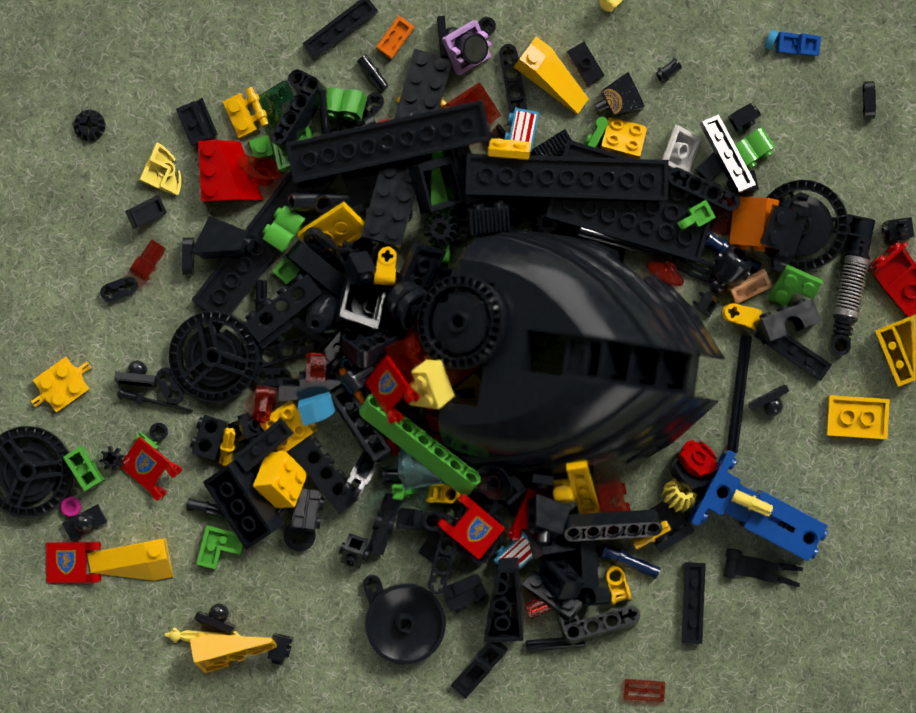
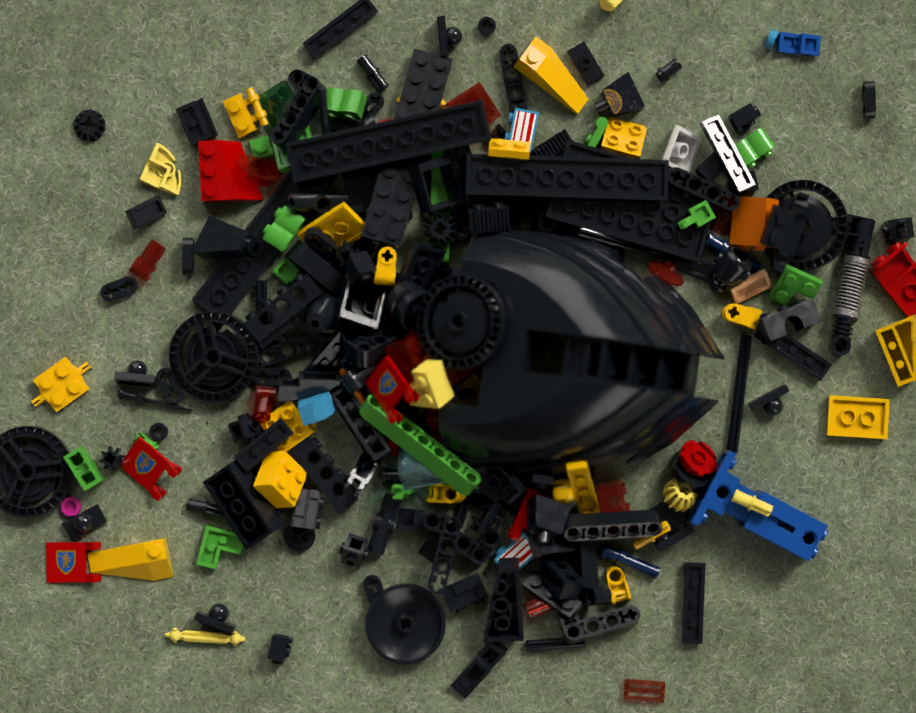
black brick [190,414,229,460] -> none
yellow wedge [190,634,277,673] -> none
yellow axle [219,428,236,466] -> none
clear red panel [305,353,326,382] -> none
orange plate [376,16,415,60] -> none
red flag [438,494,505,559] -> none
piece [442,20,492,75] -> none
black tile [693,291,720,318] -> none
black flag [723,548,803,587] -> none

